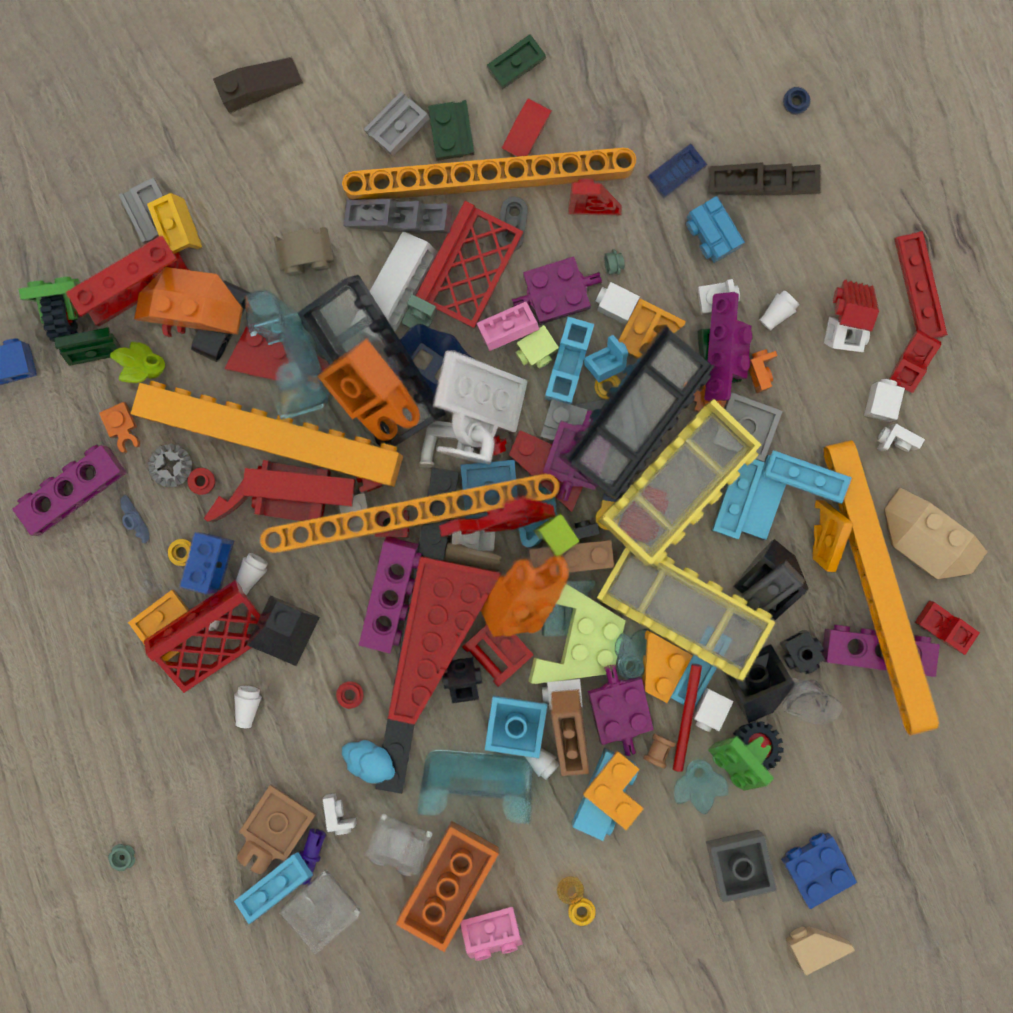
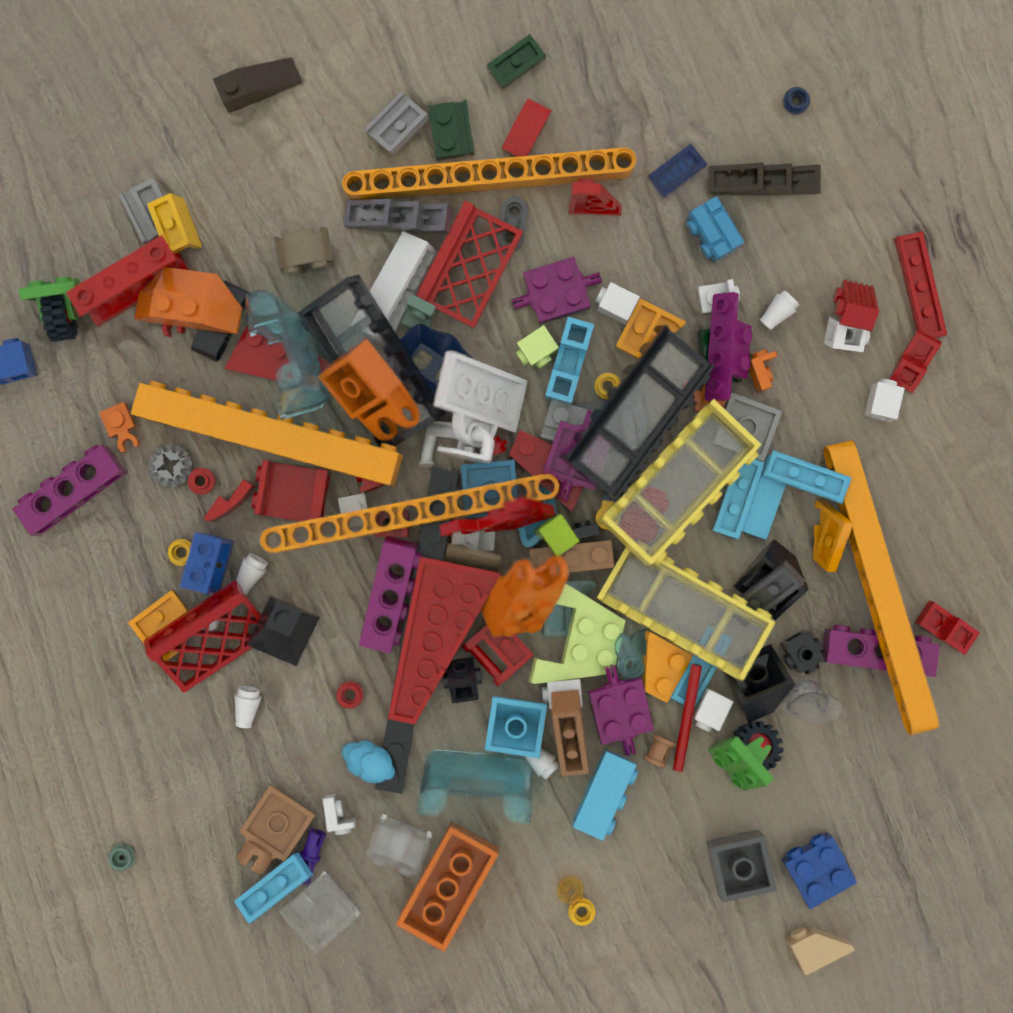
dark green plate [54,327,121,366] -> none
lime plate [110,342,165,383] -> none
sand blue piece [121,495,149,544] -> none
red tile [242,468,355,507] -> none
bright pink bracket [460,907,523,961] -> none
bright pink bracket [477,302,540,351] -> none
light orange plate [583,751,644,830] -> none
medium azure bracket [584,335,628,382] -> none
sand green plate [604,249,625,275] -> none
clear light blue plate [674,759,728,814] -> none
white bracket [877,424,925,452] -> none
tan wedge [883,488,987,579] -> none

